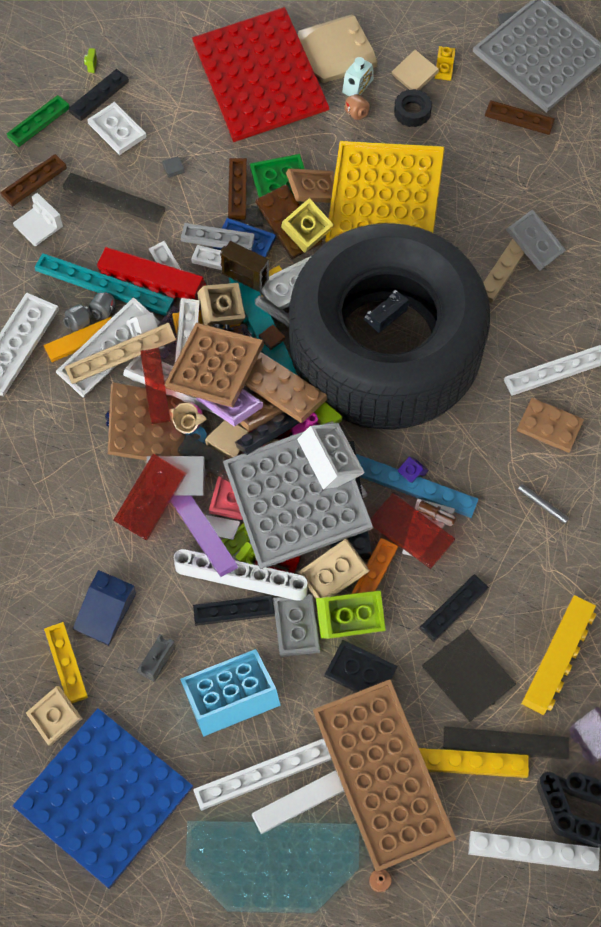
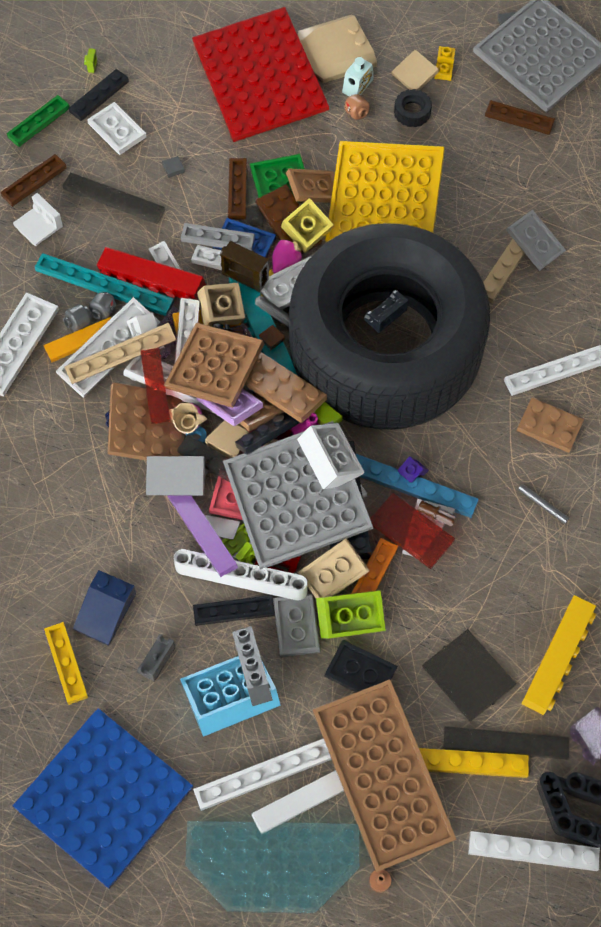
tan tile [26,686,82,746] -> none
clear red tile [113,454,187,541] -> none
black tile [419,574,489,642] -> none
none -> brick [232,626,273,706]
none -> dark pink hat [272,240,302,274]

